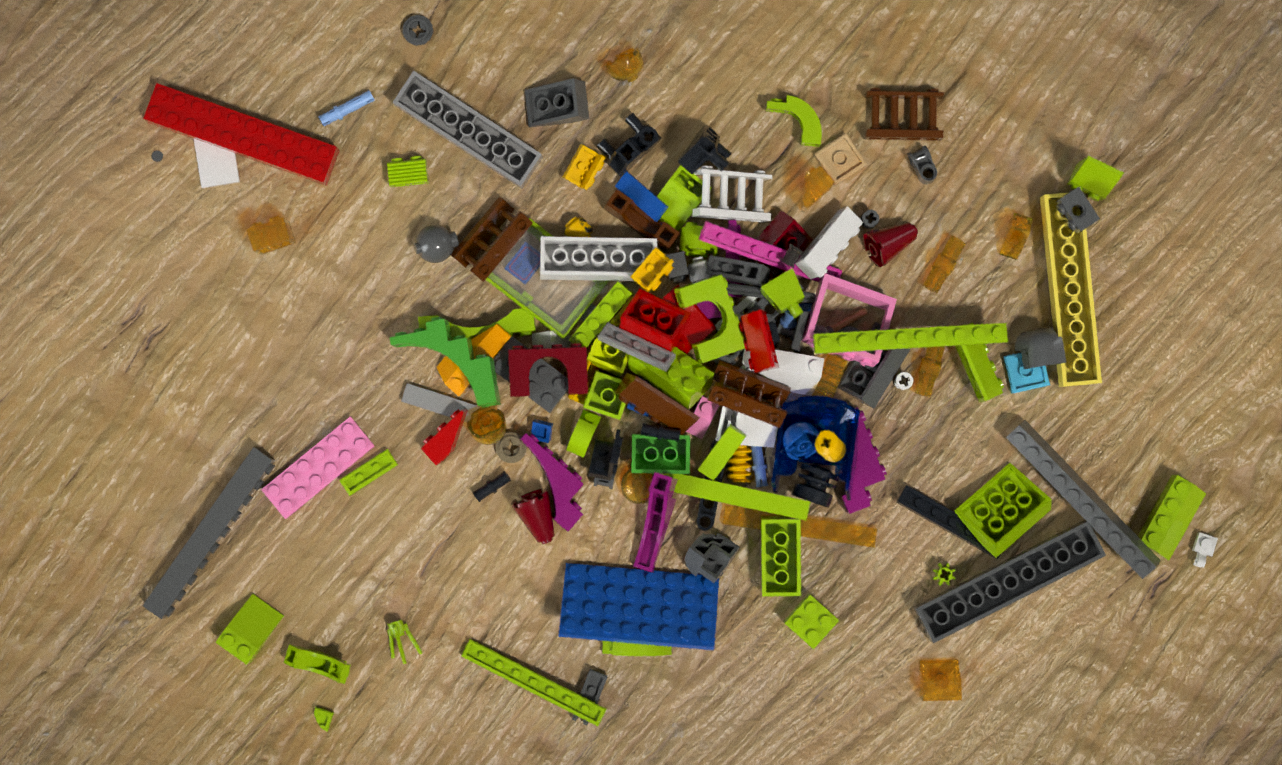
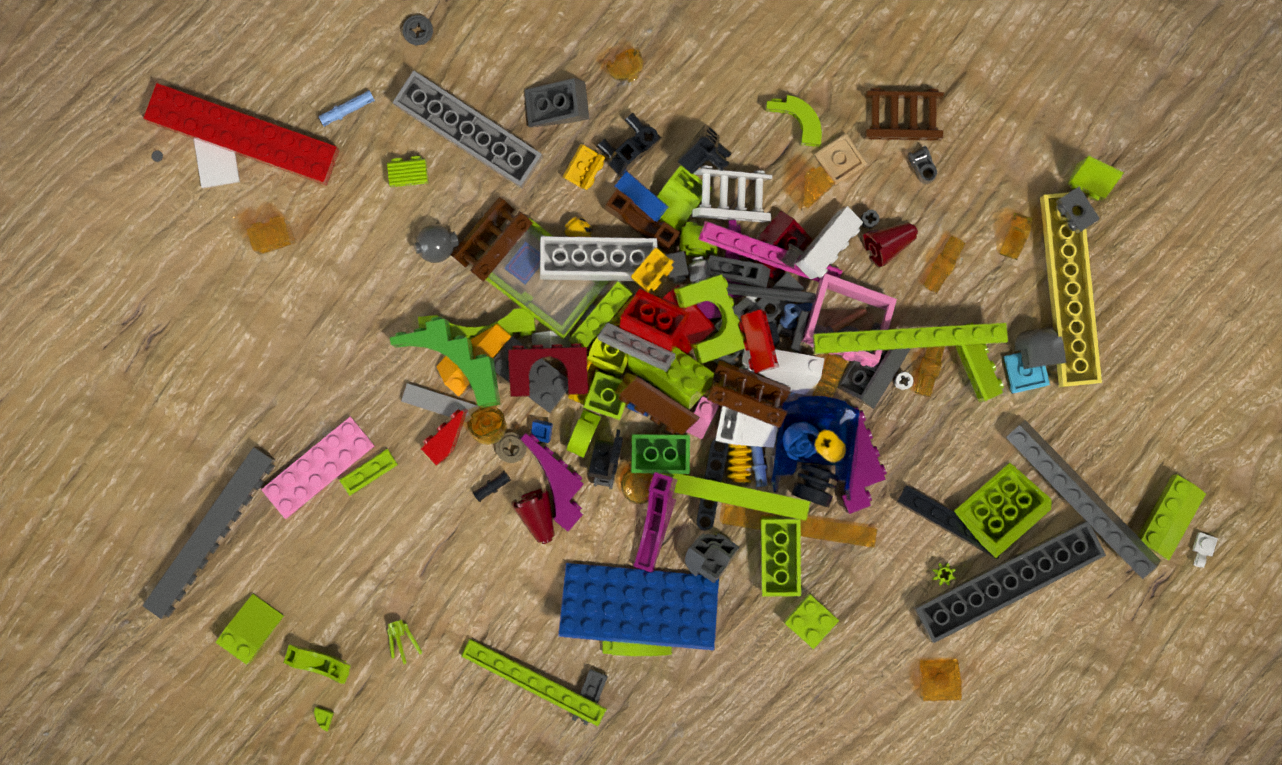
black pin [641,423,681,442] -> none
lime tile [698,424,746,481] -> none
lime torso [760,268,804,318] -> none

